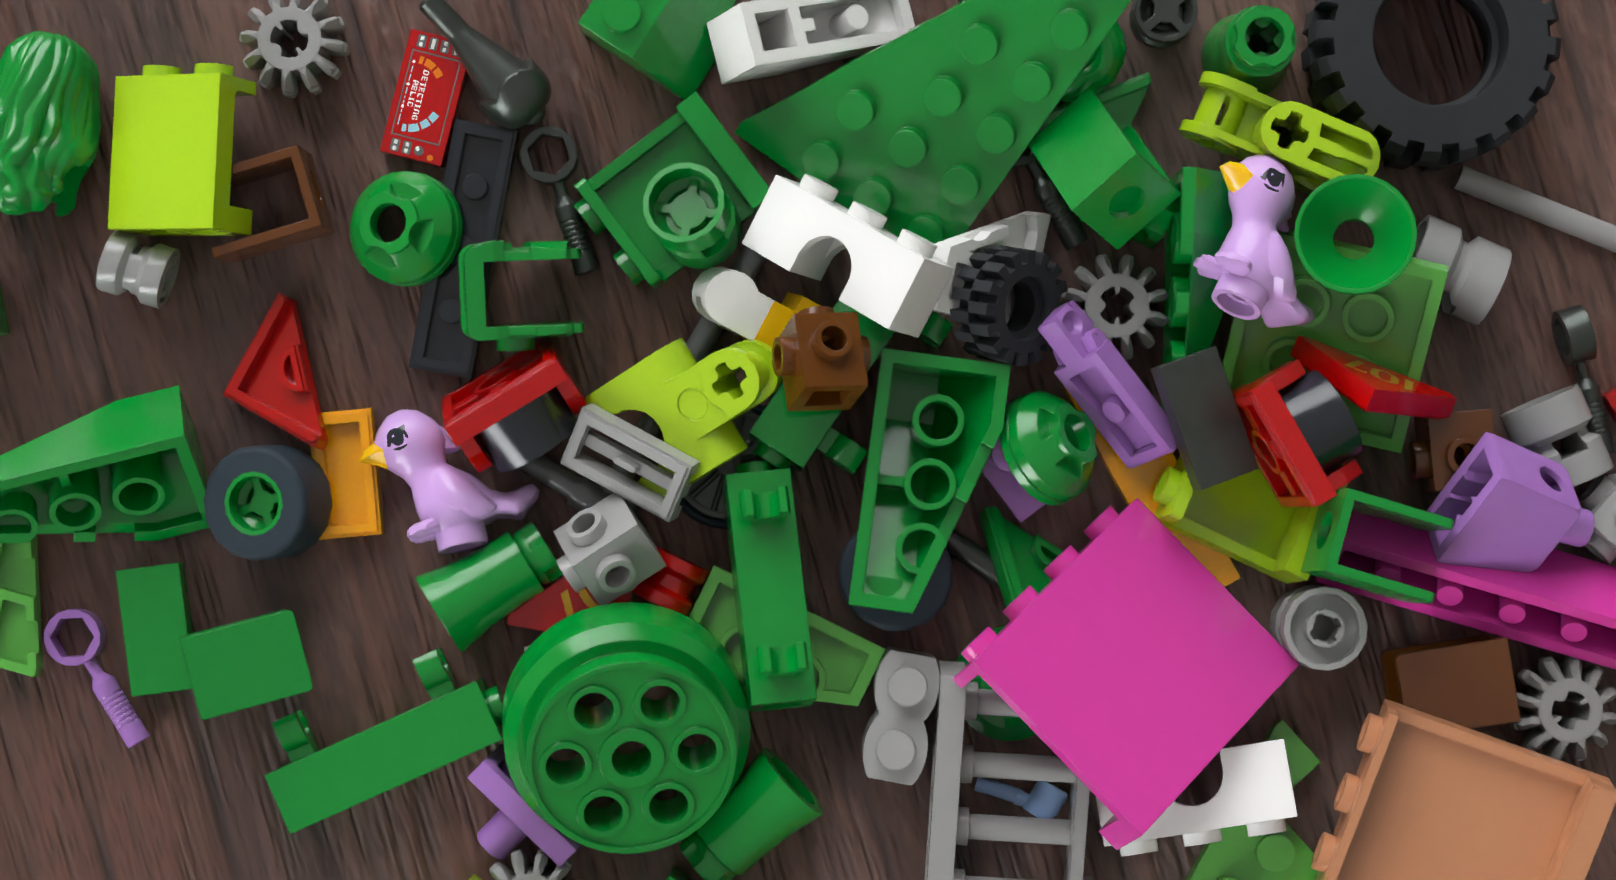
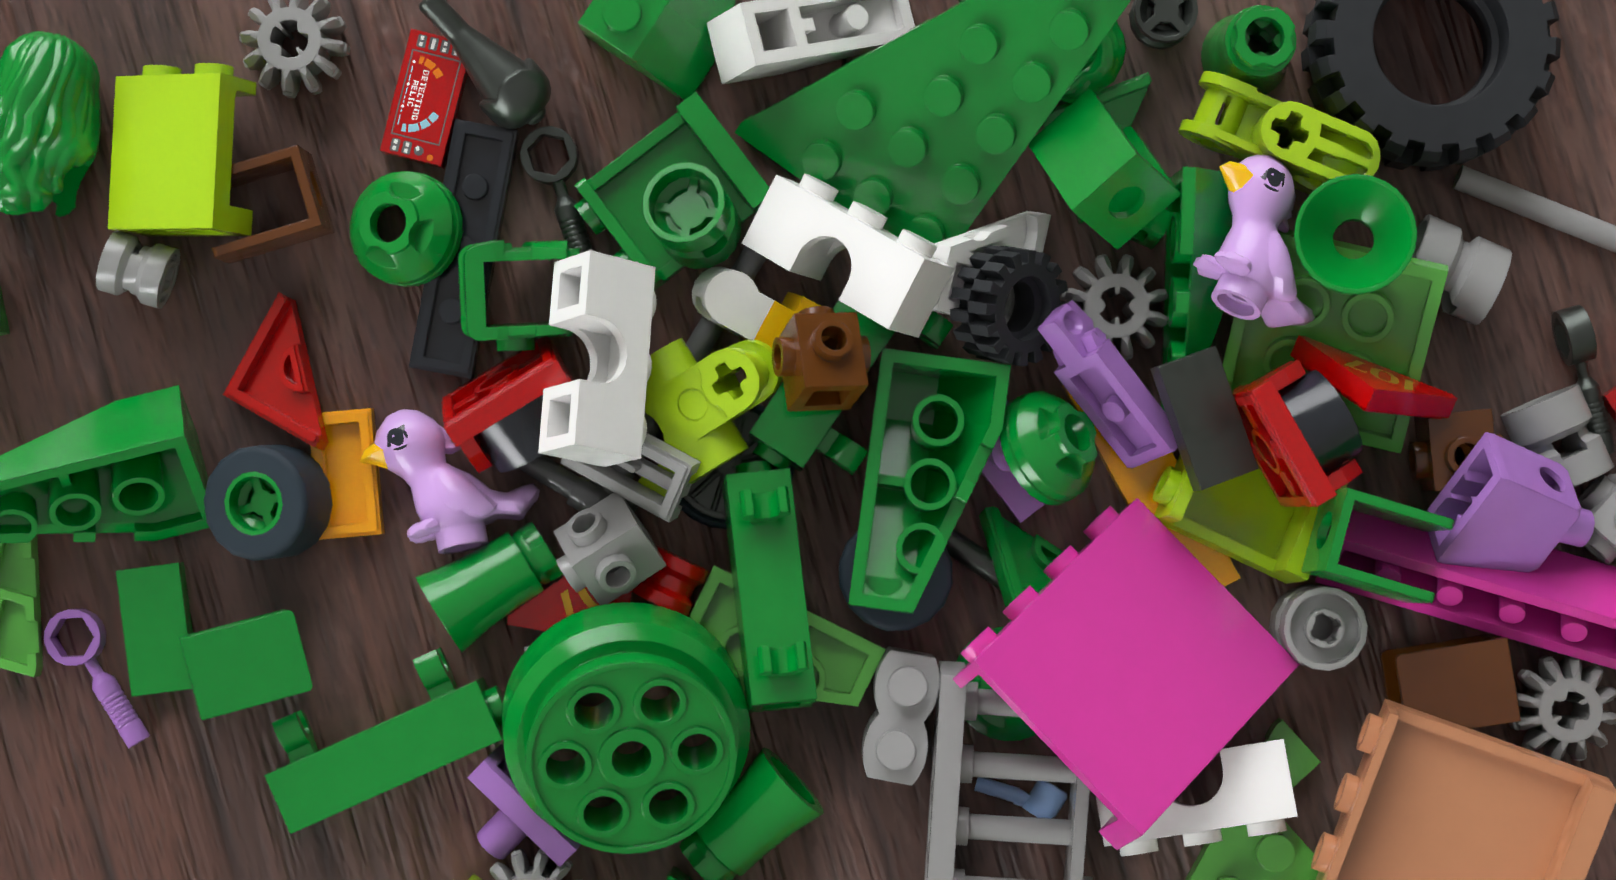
pearl dark grey piece [1012,125,1089,252] -> none
none -> white arch [538,250,657,467]

